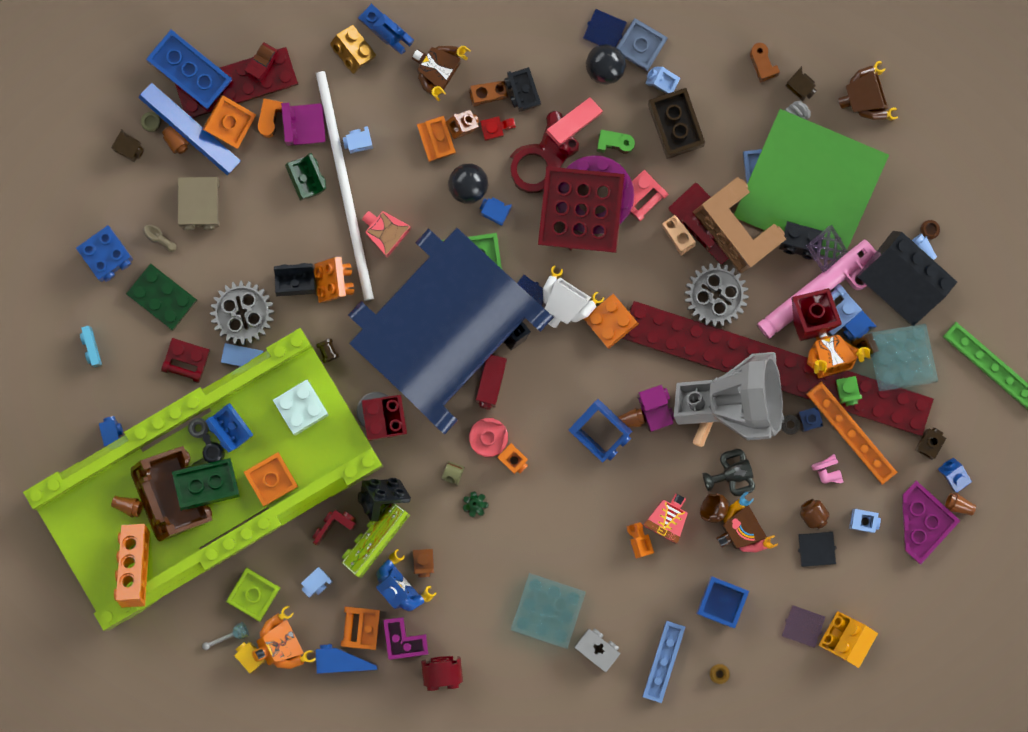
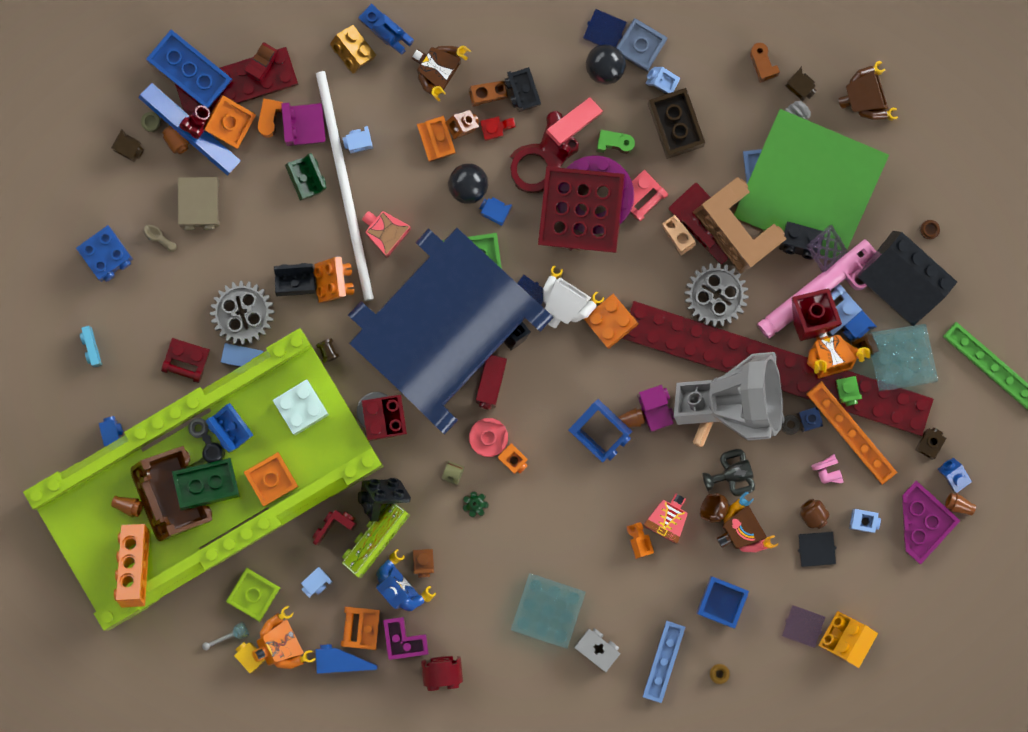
dark green plate [126,263,197,331] -> none
light blue cone [912,234,937,260] -> none
none -> dark red plate [179,105,211,139]

